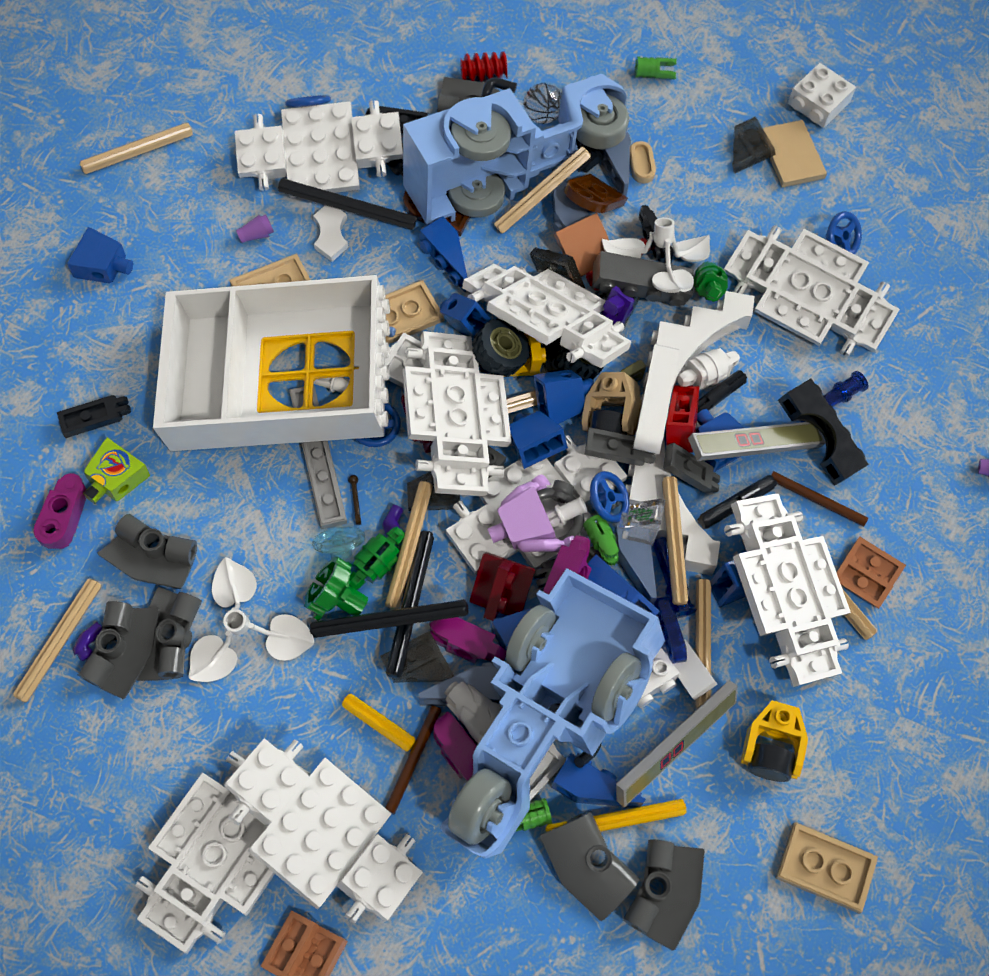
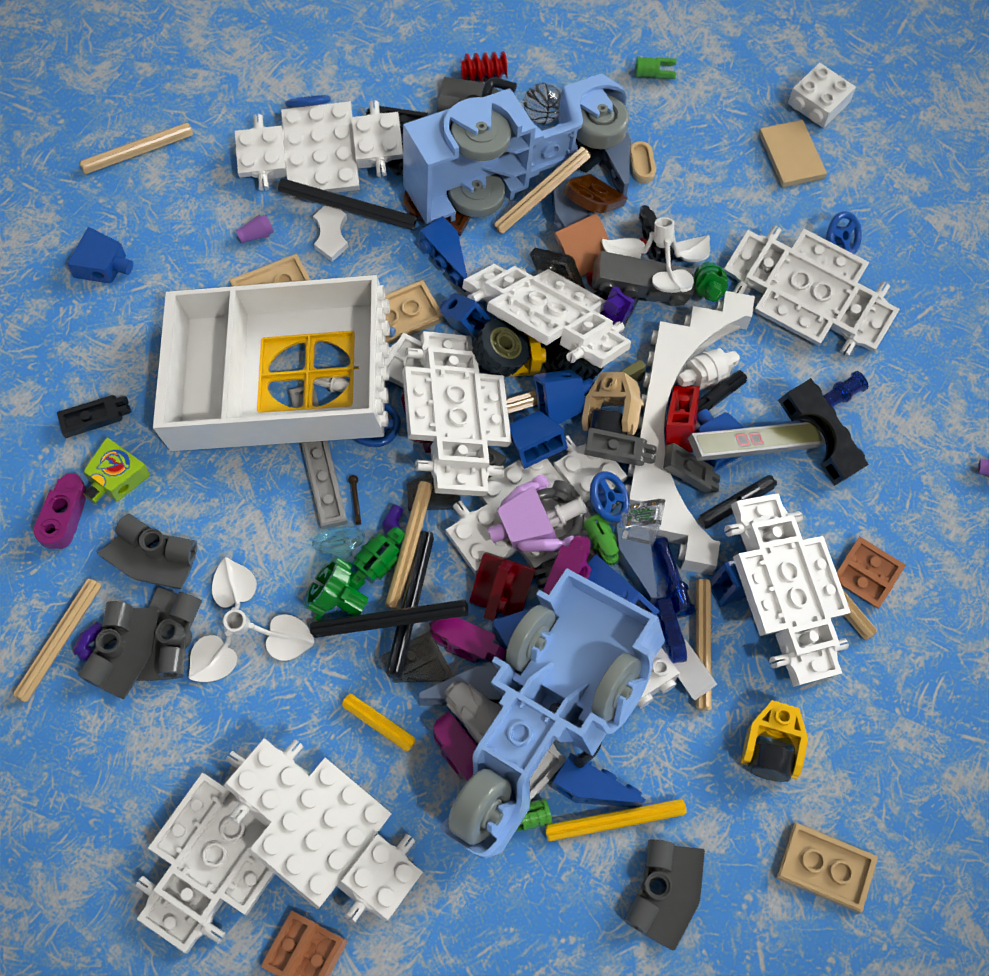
reddish brown piece [385,705,441,815] -> none
dark grey panel [540,810,640,921] -> none
tile [616,681,738,807] -> none
white beam [633,344,679,454] -> none
tan axle [662,476,688,605] -> none
clear smoke wing [732,116,776,173] -> none
reddish brown piece [772,471,869,527] -> none

